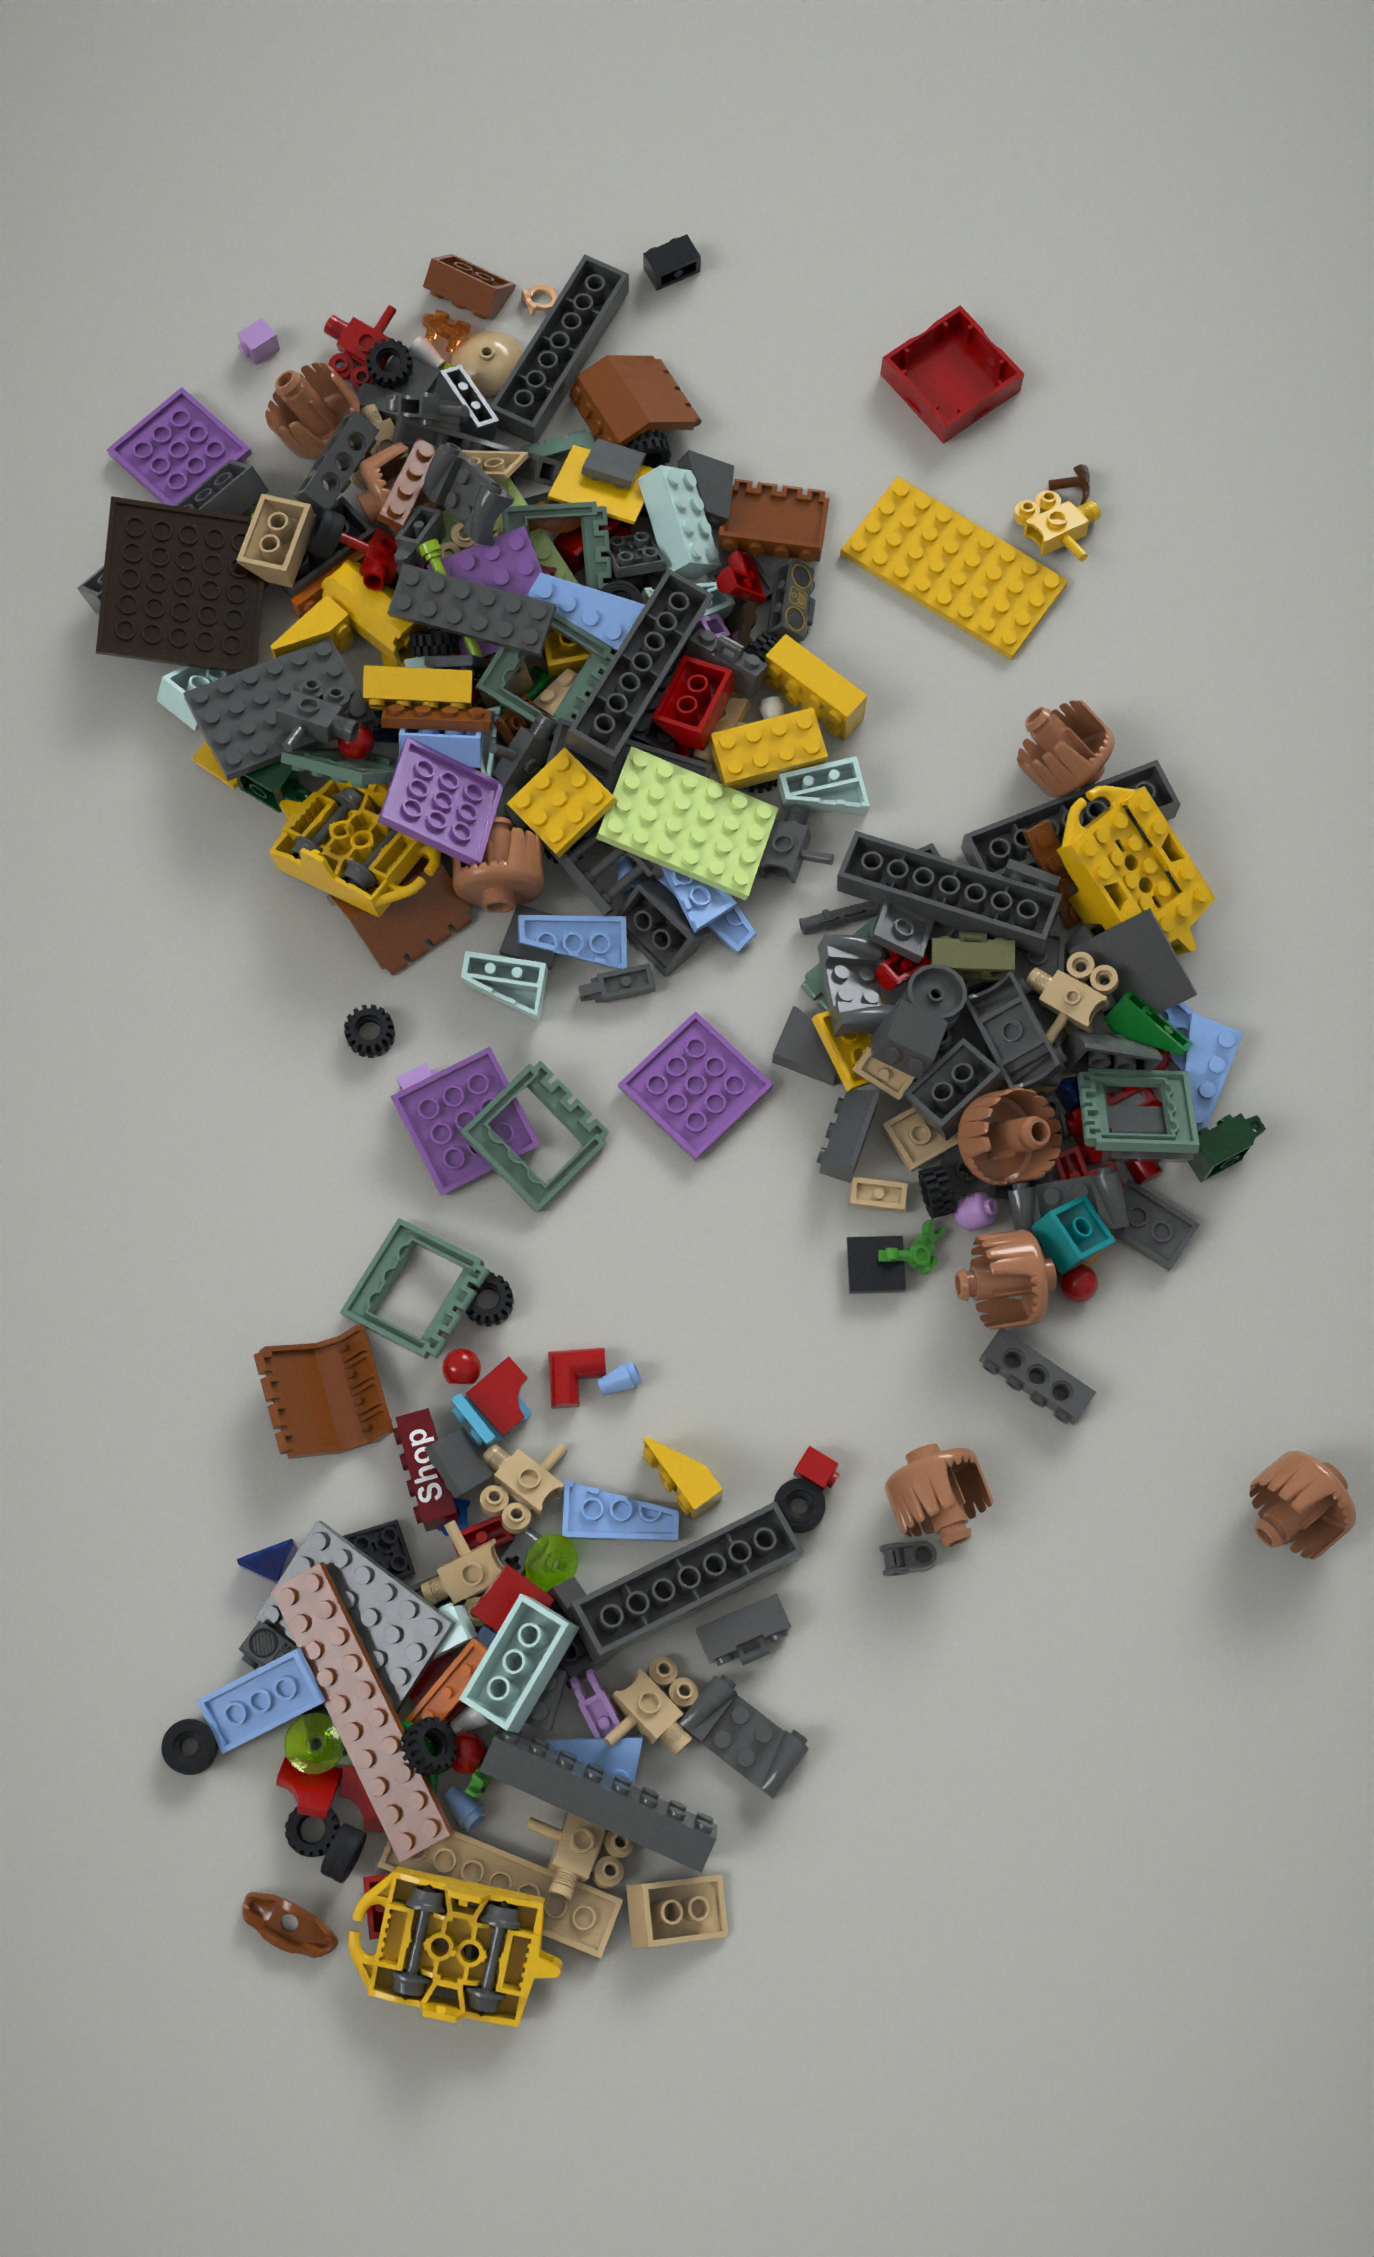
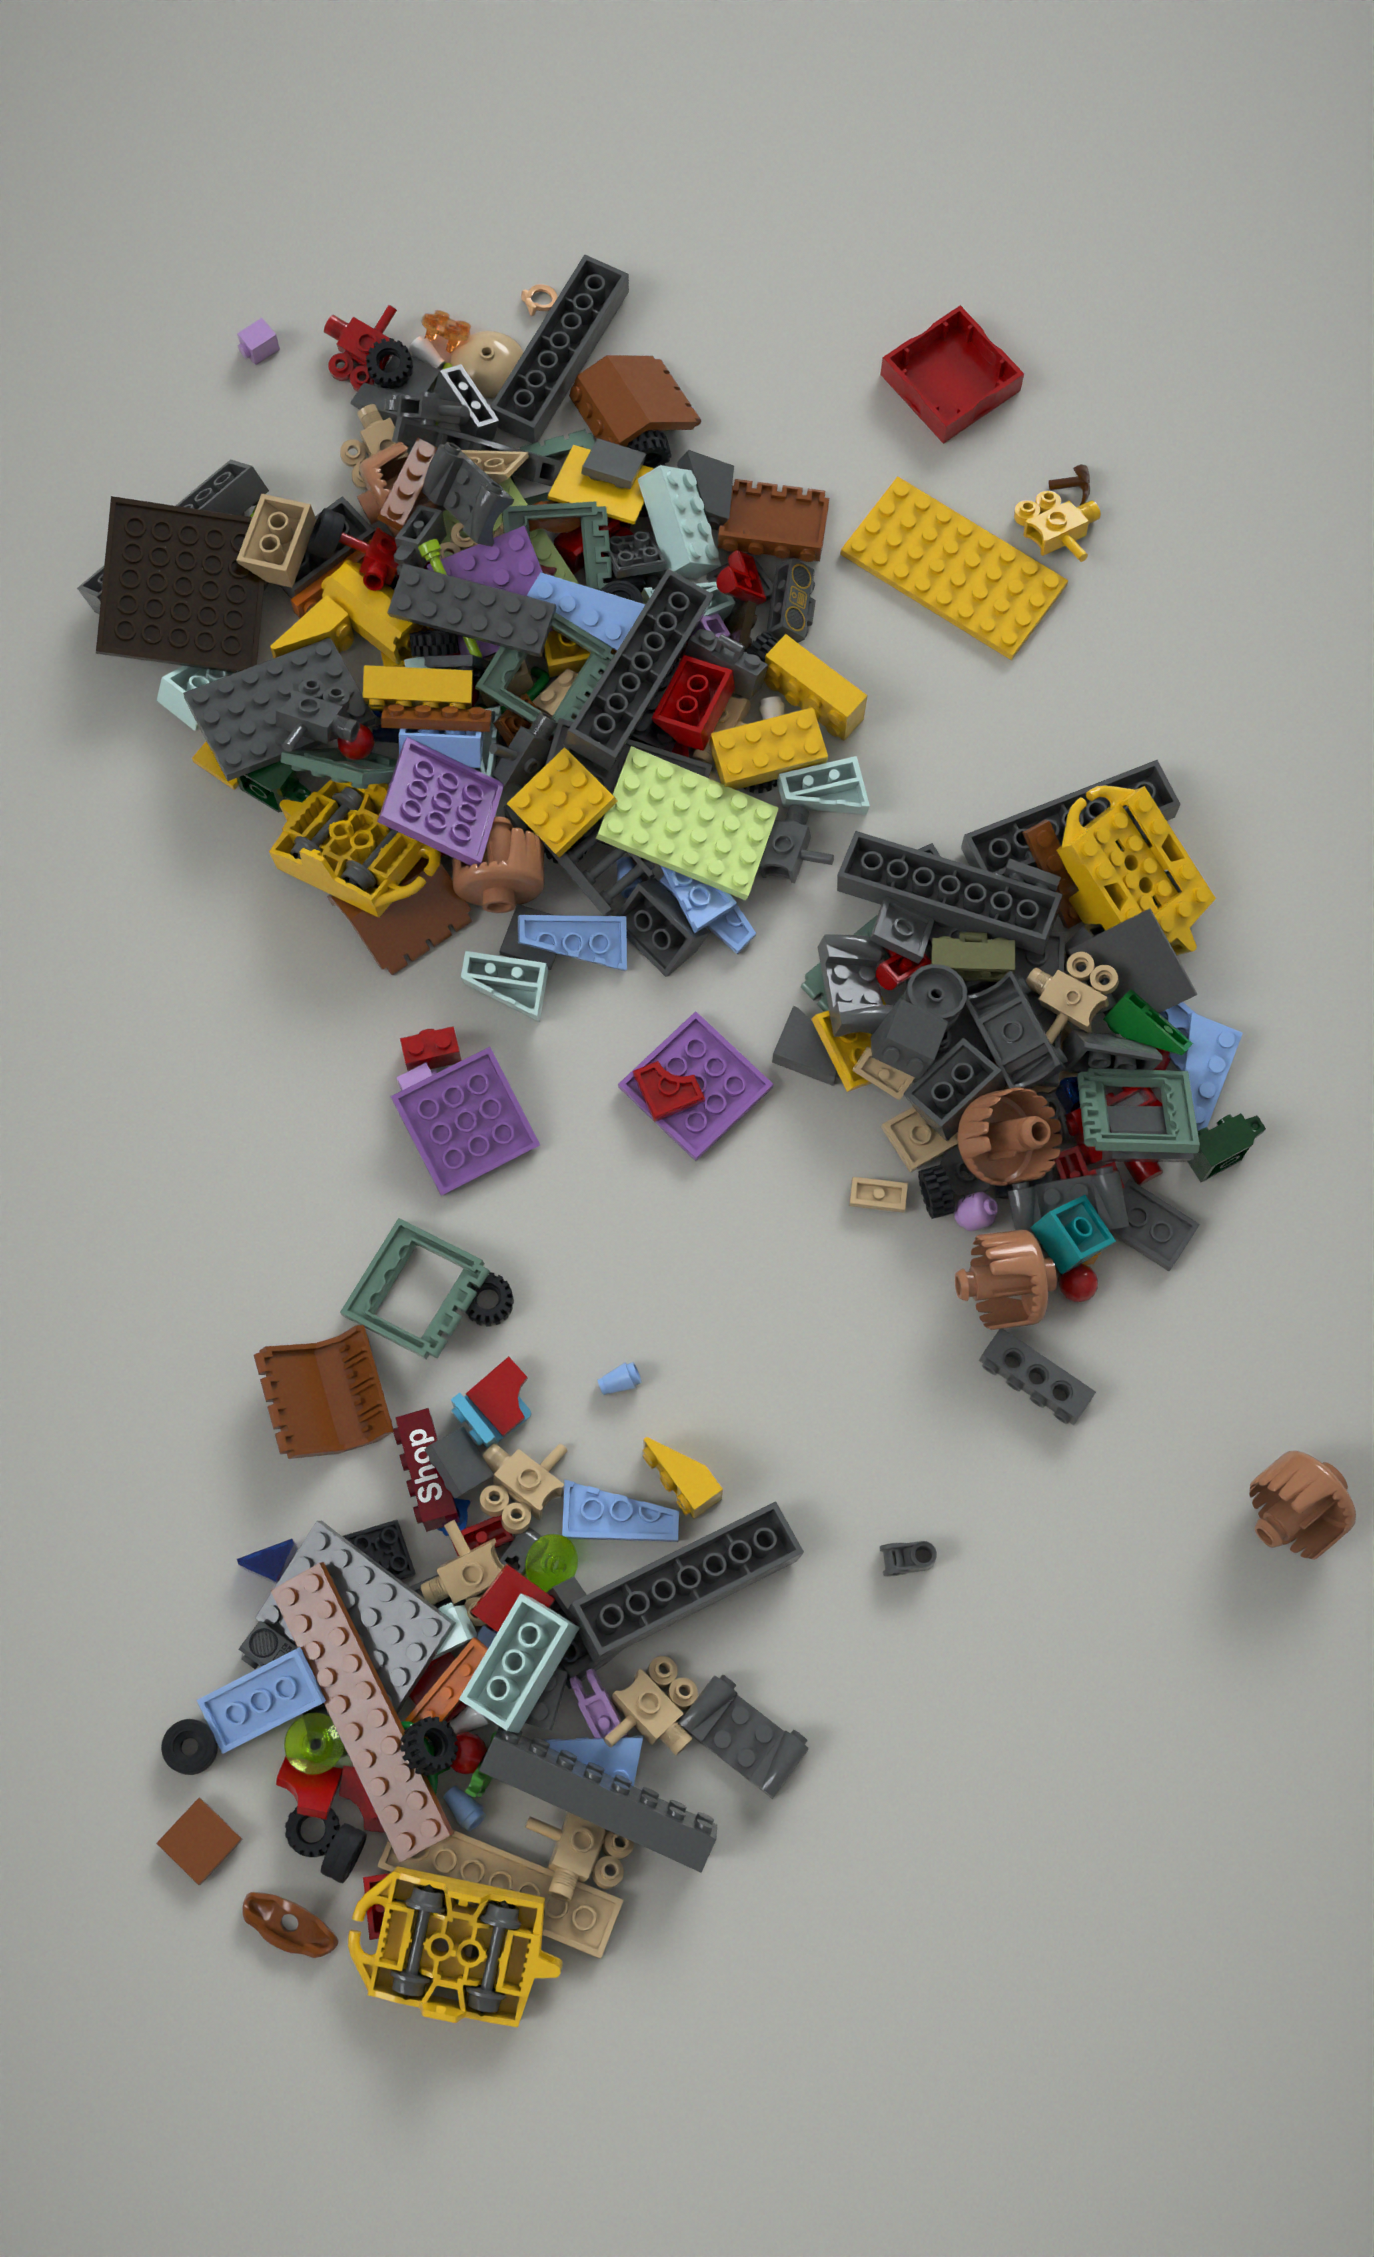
medium lavender plate [107,387,252,506] -> none
nougat piece [265,363,360,459] -> none
dark grey brick [294,410,380,516] -> none
black tyre [344,1004,395,1058] -> none
dark orange slope [423,254,516,319] -> none
red piece [442,1348,481,1384] -> none
sand green hinge [459,1061,609,1213] -> none
red brick [548,1348,606,1409] -> none
dark grey hinge [579,963,656,1003] -> none
tan slope [626,1874,729,1948] -> none
black brick [643,234,701,291] -> none
dark grey piece [696,1594,791,1666] -> none
black tyre [774,1478,826,1533] -> none
red brick [793,1445,840,1492] -> none
dark grey pin [799,901,880,935] -> none
dark grey slope [817,1090,880,1183] -> none
black tile [846,1236,906,1294] -> none
bright green piece [878,1219,945,1275] -> none
nougat piece [885,1443,993,1548] -> none
nougat piece [1017,700,1115,798] -> none
none -> dark orange tile [156,1797,243,1885]
none -> red brick [400,1026,462,1071]
none -> red tile [633,1061,705,1122]

